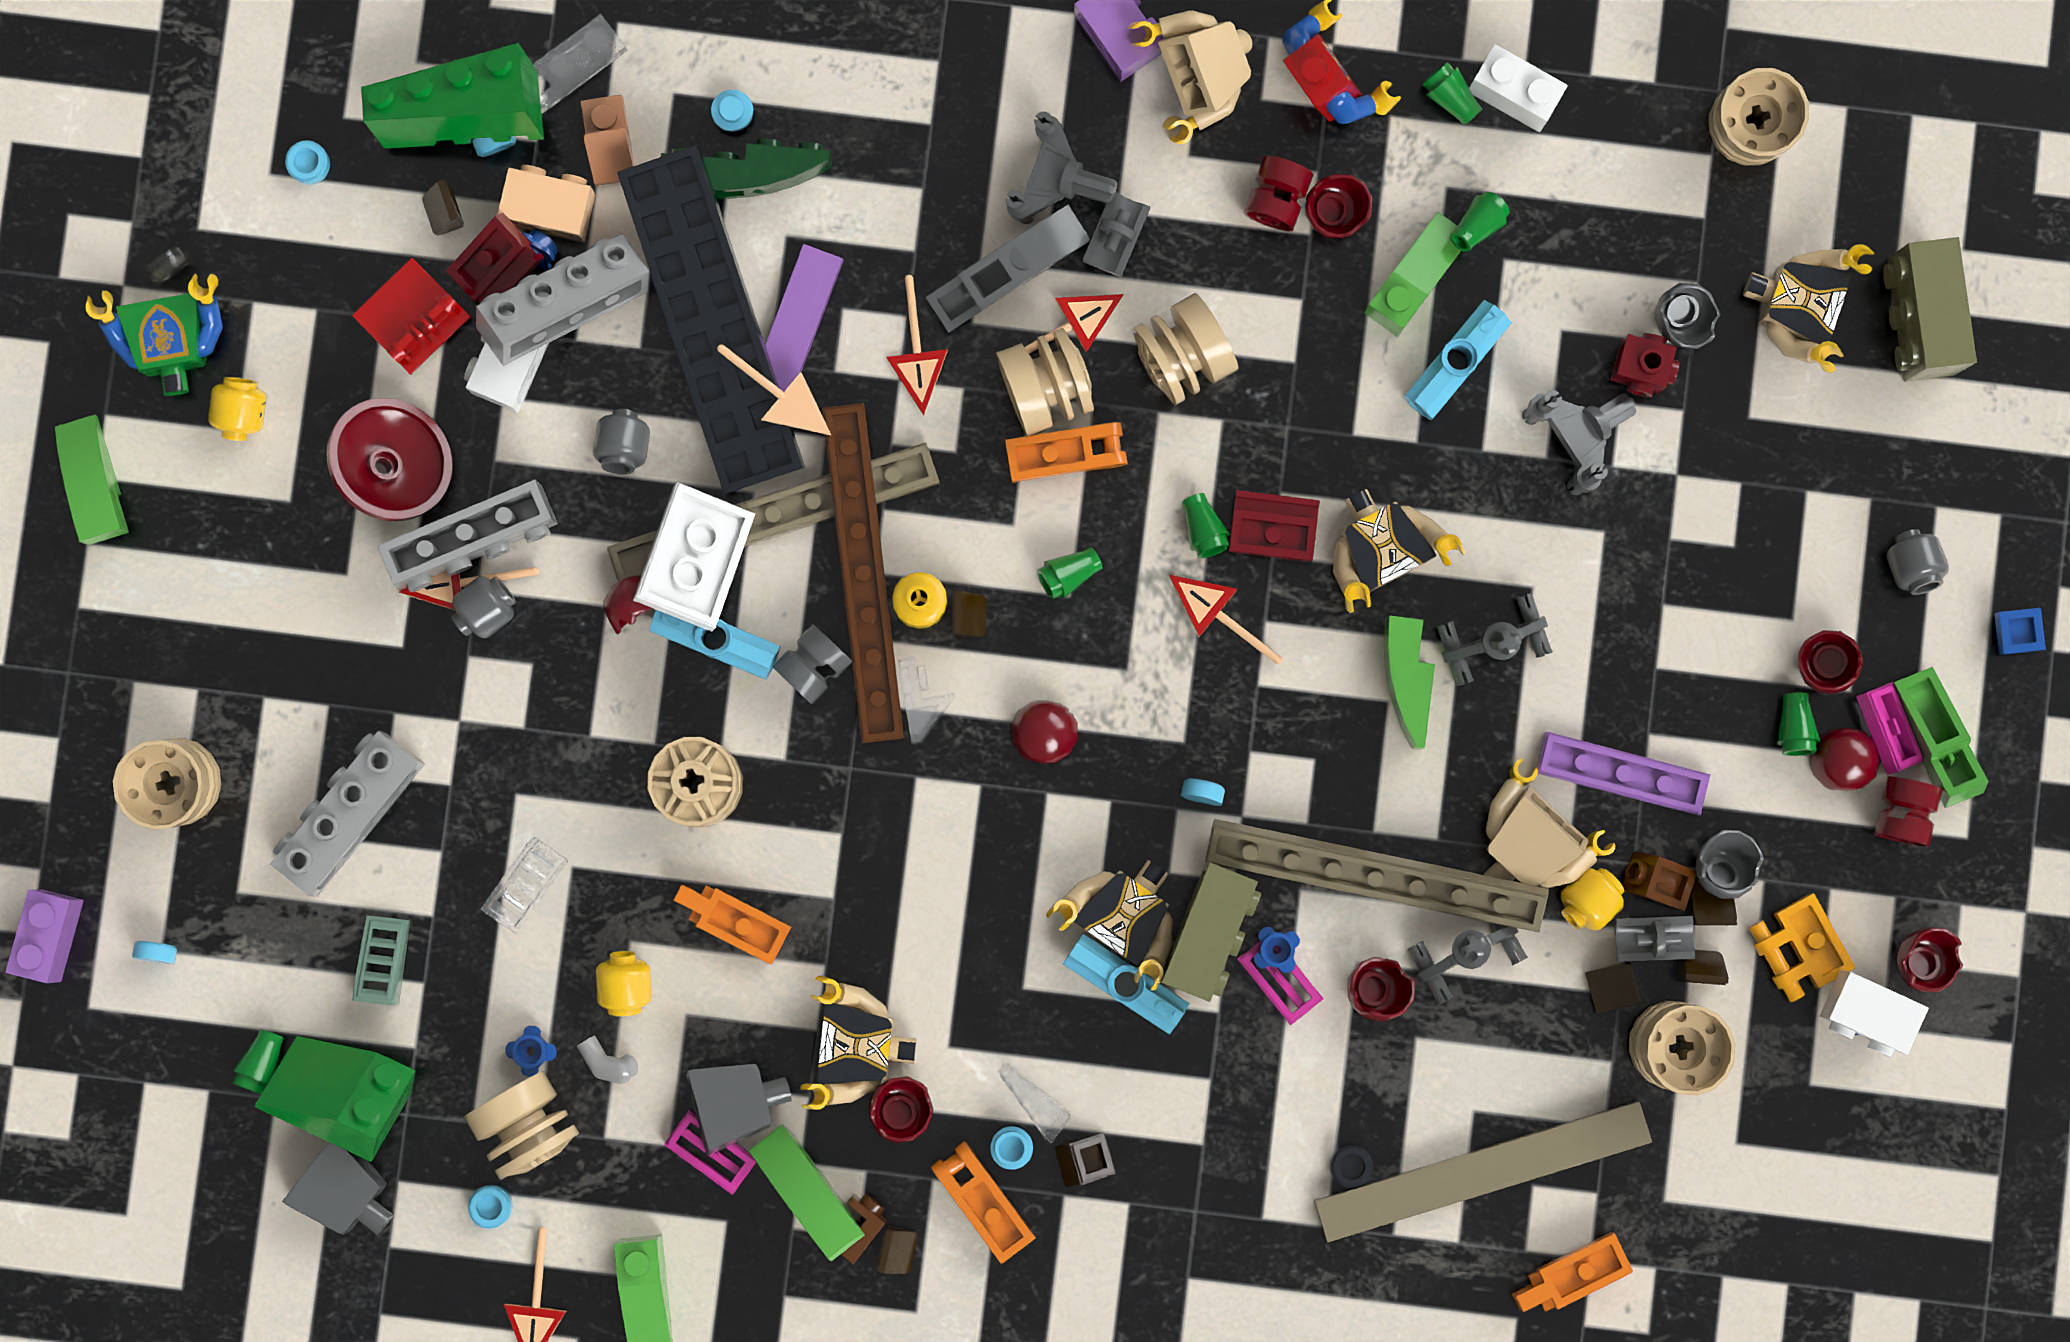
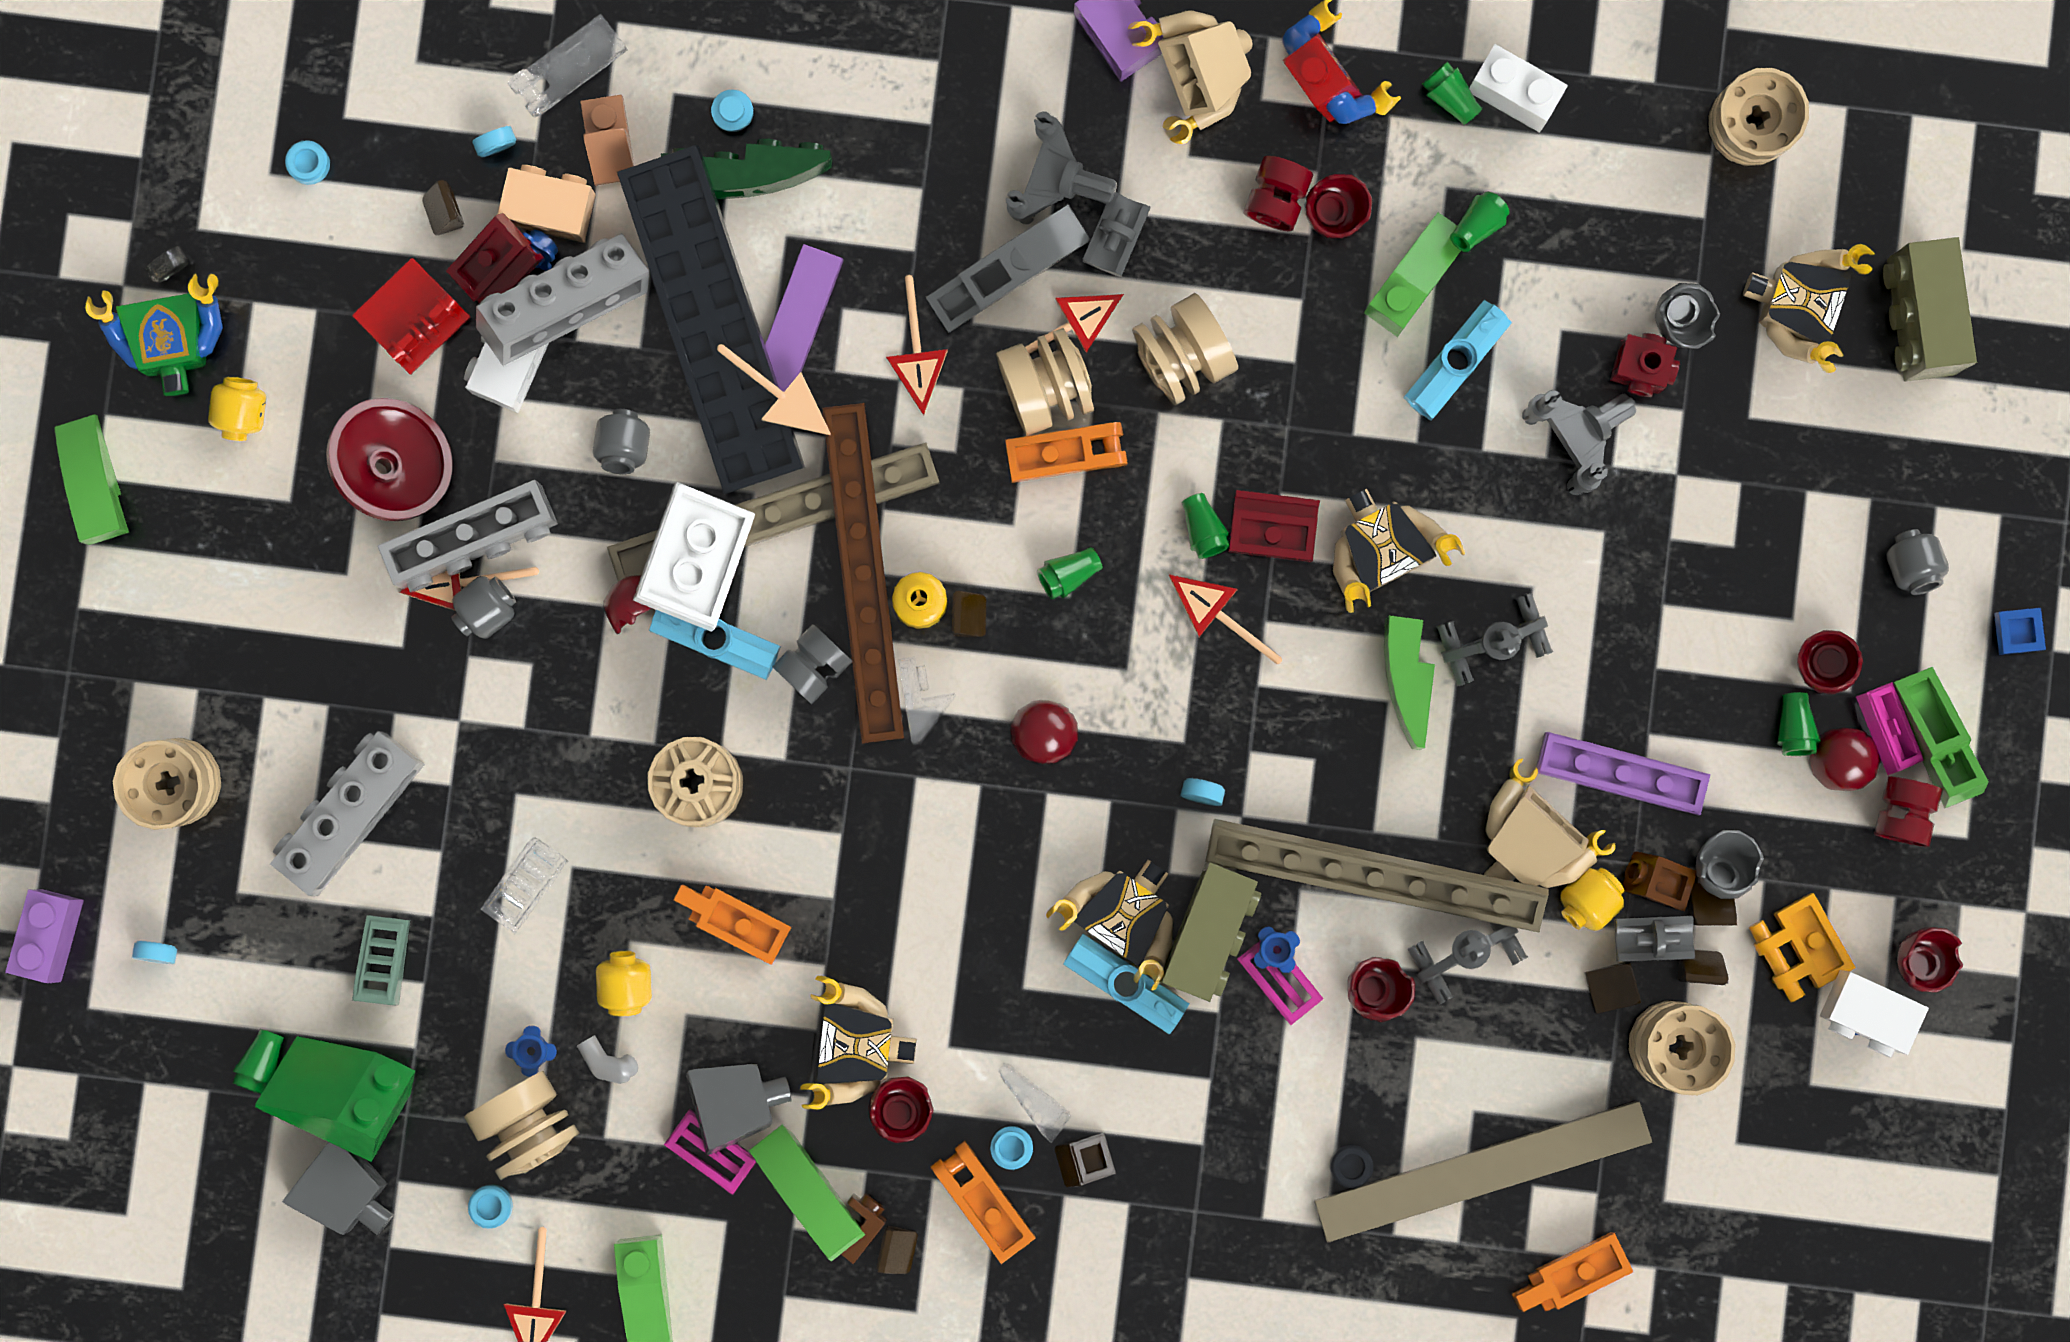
green wedge [361,43,544,149] -> none

